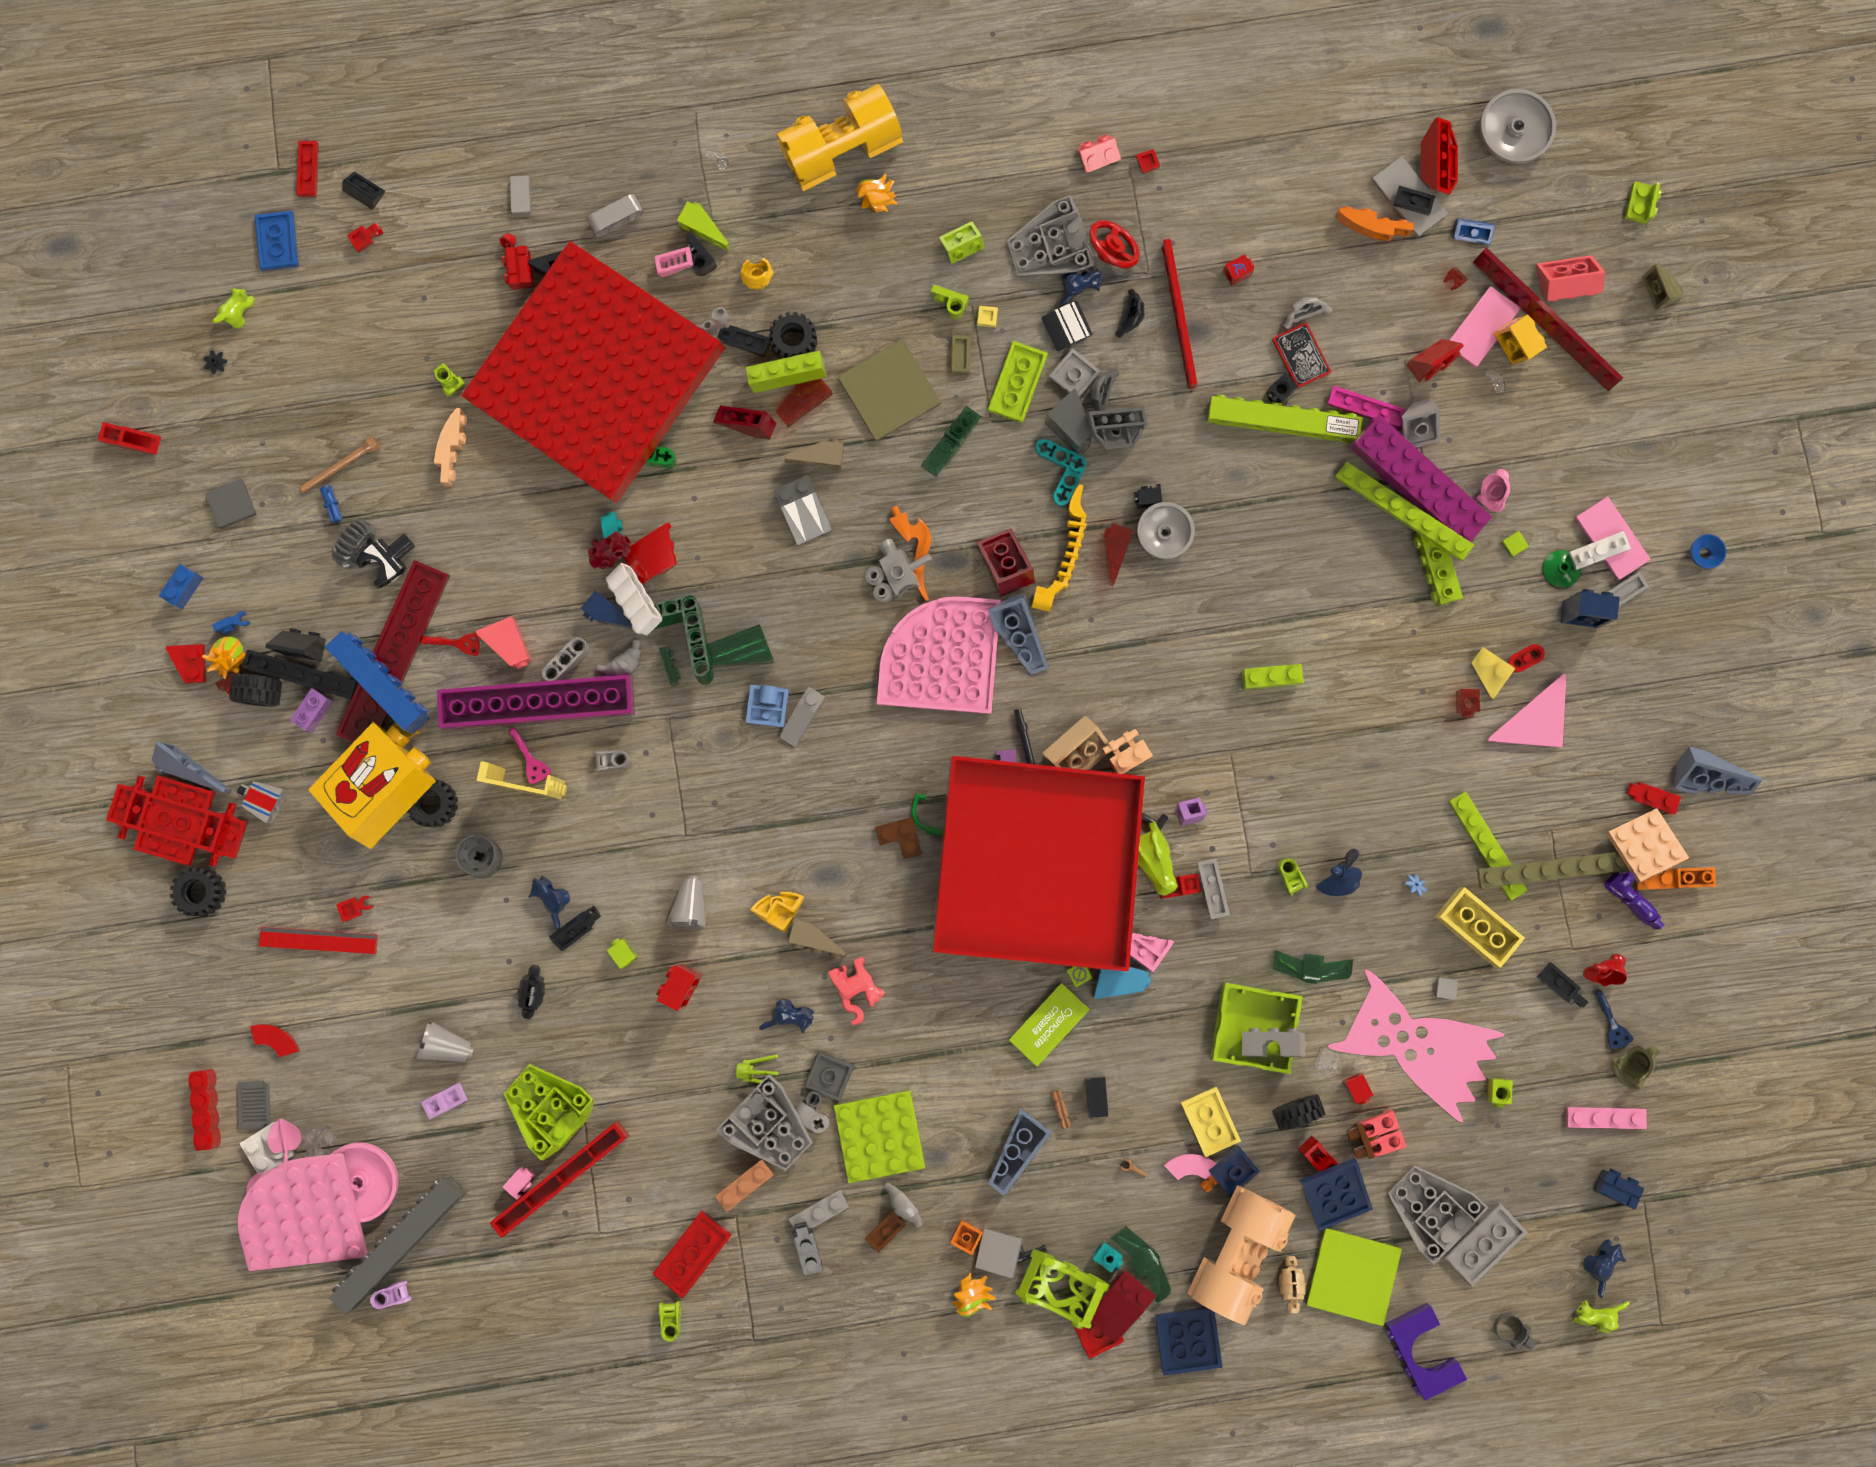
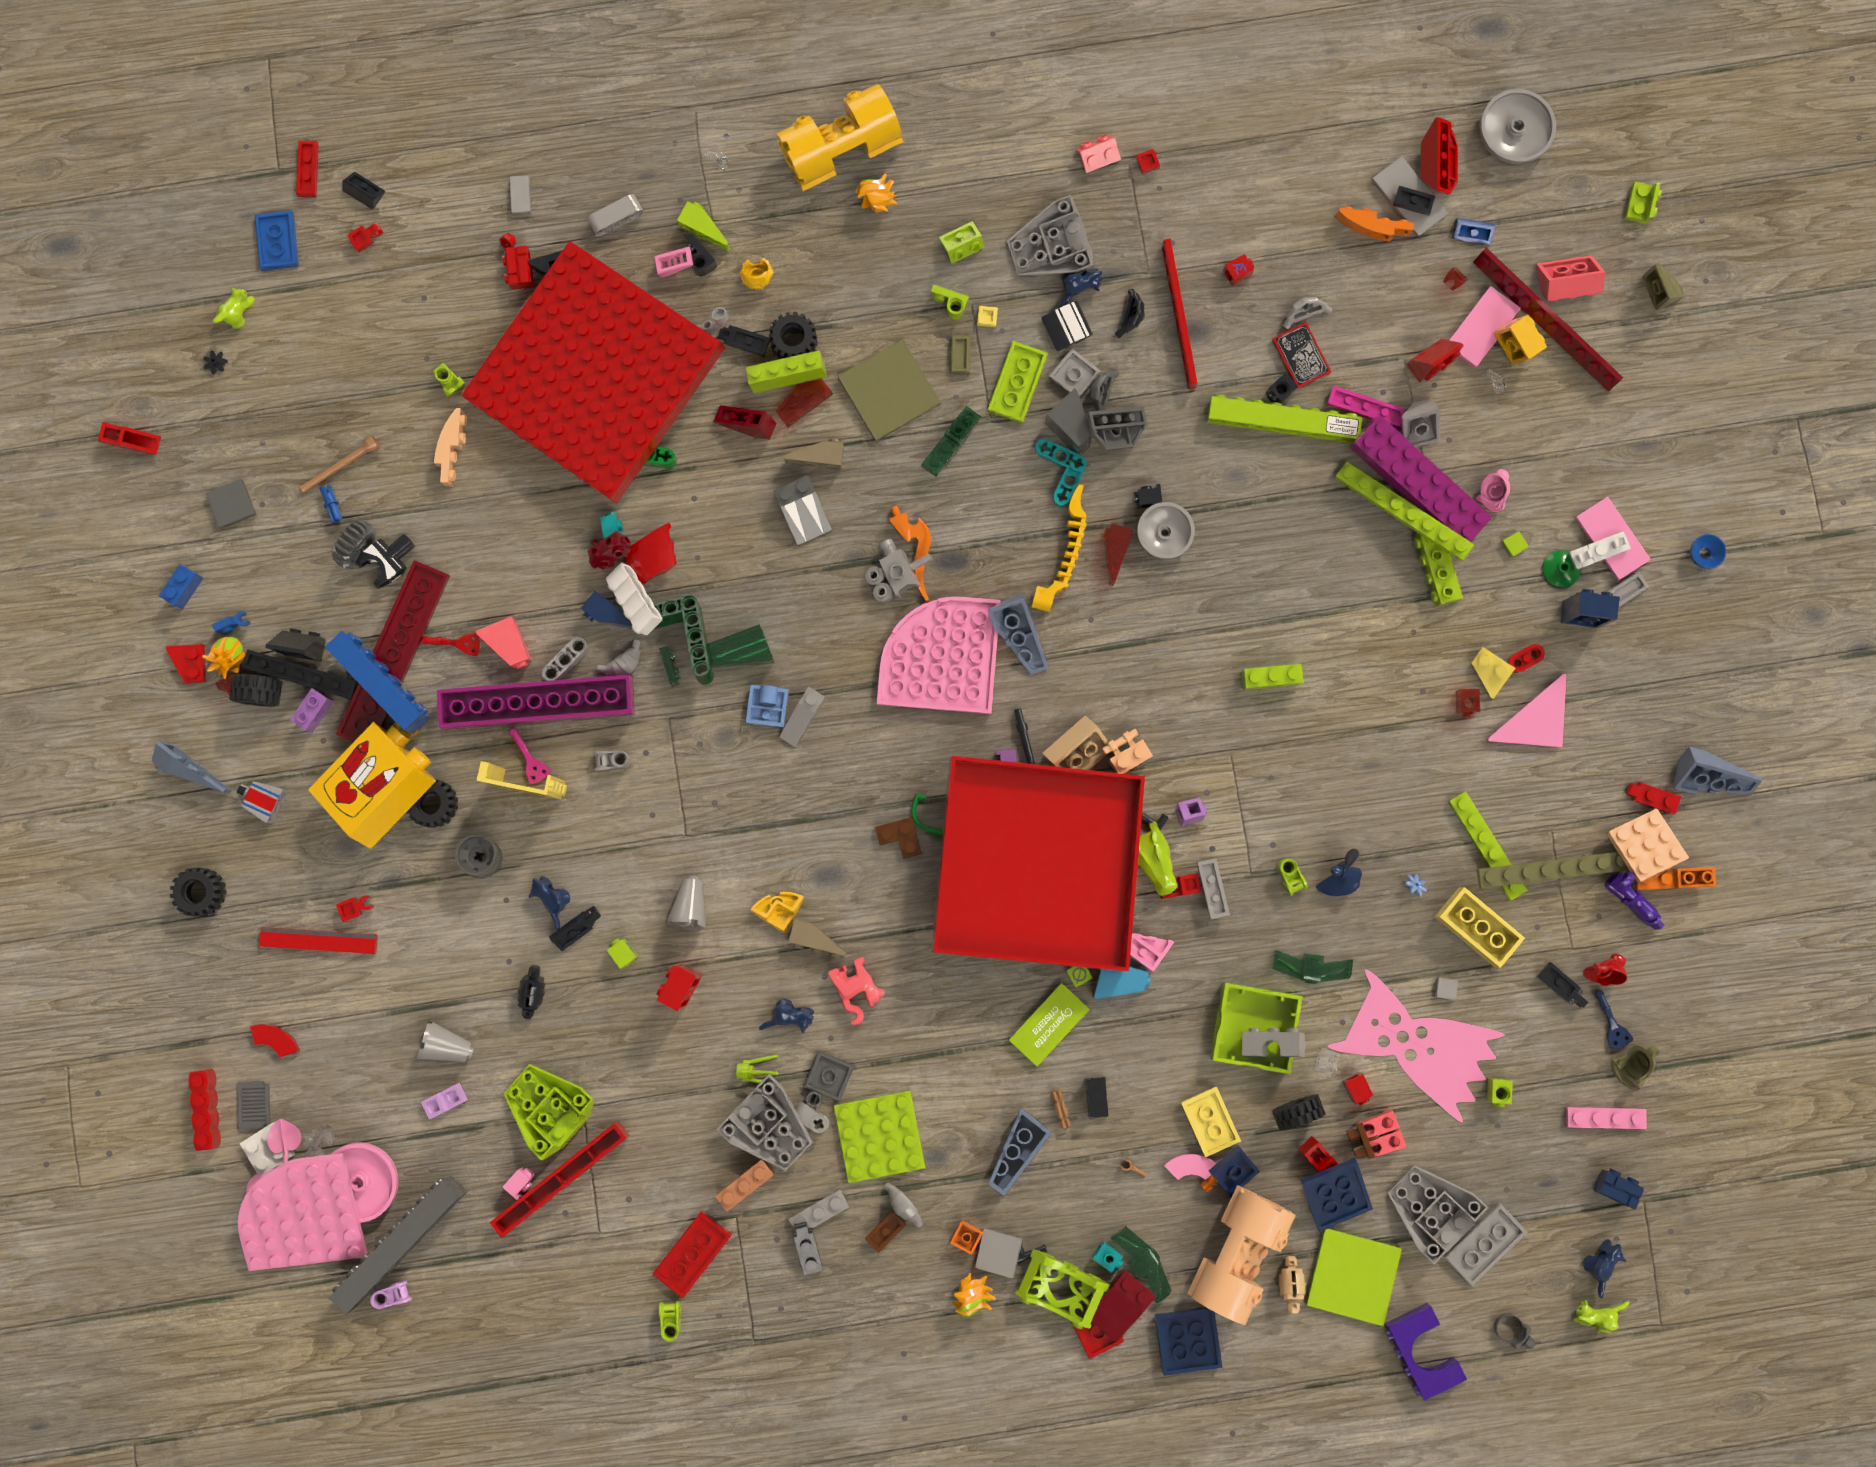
red piece [106,775,248,867] -> none
dark red slope [977,528,1035,597] -> none
red piece [1089,220,1140,269] -> none

